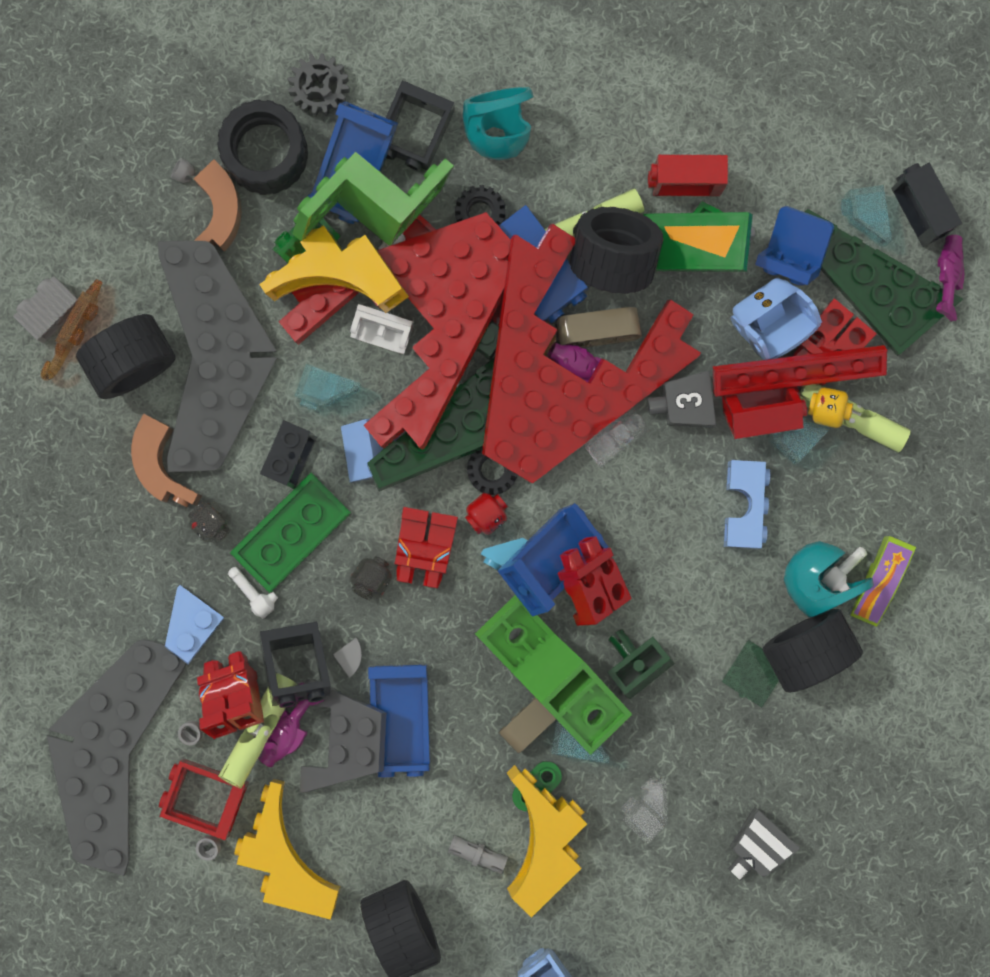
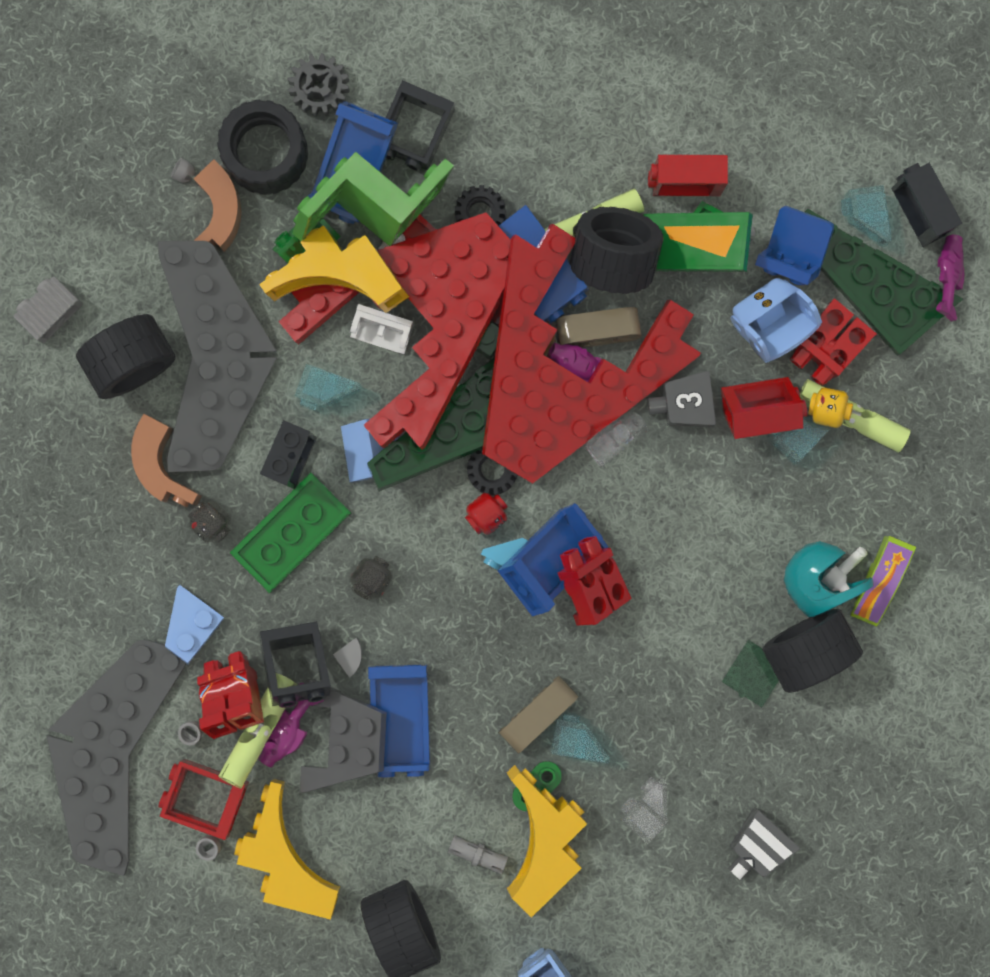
clear orange plate [40,279,103,381] -> none
white piece [228,567,278,619] -> none
red hips [394,507,458,589] -> none
teal piece [463,87,534,161] -> none
bright green bracket [475,595,632,755] -> none
dark green brick [607,629,675,699] -> none
red tile [713,345,887,397] -> none
light blue arch [724,460,770,549] -> none

